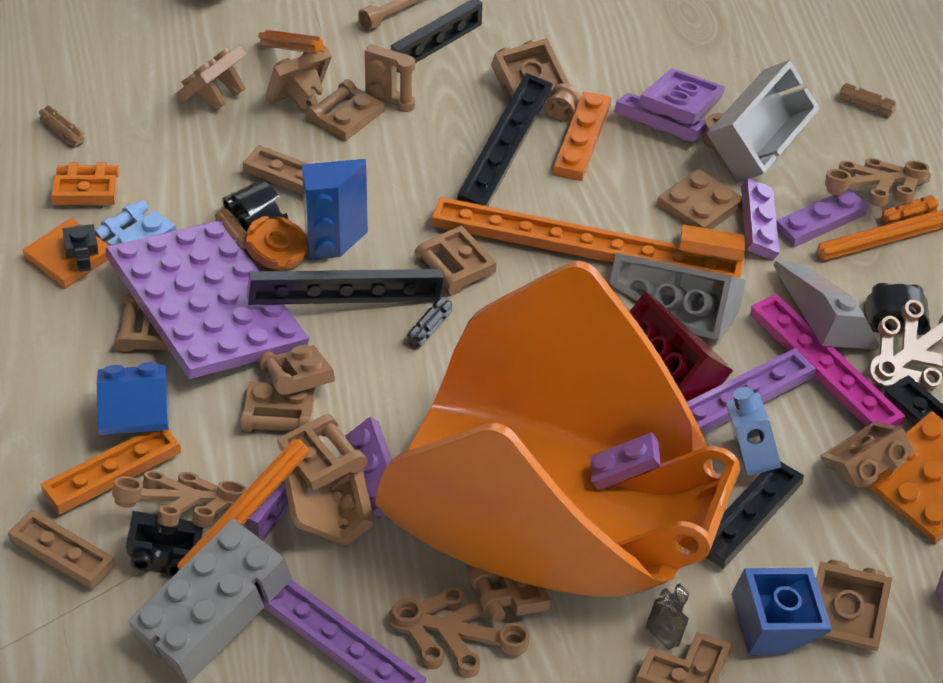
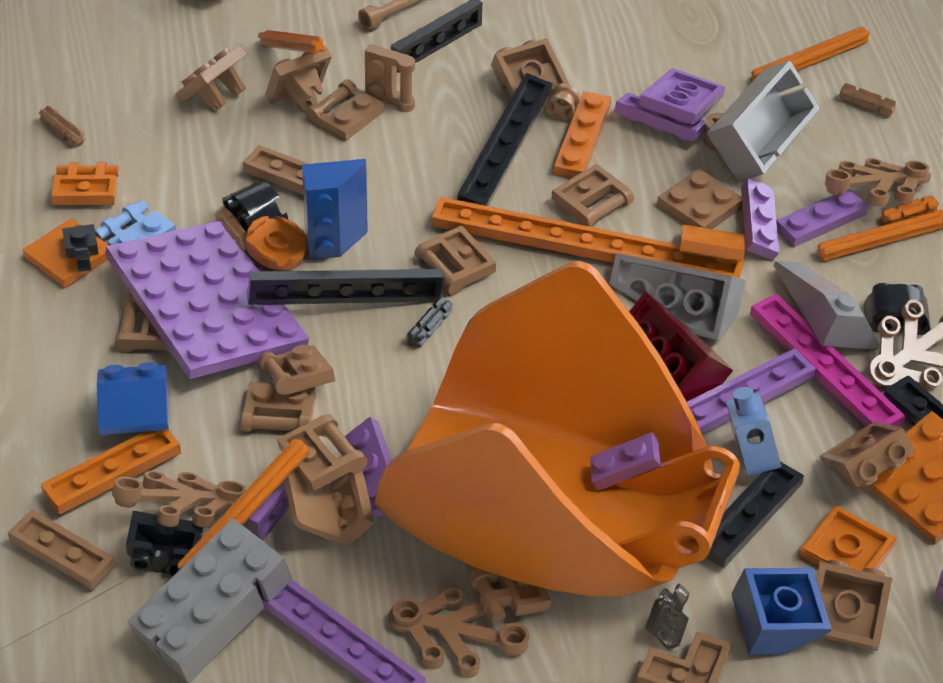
none -> medium nougat plate [551,164,634,227]
none -> orange axle [751,26,870,82]
none -> orange tile [799,505,897,571]

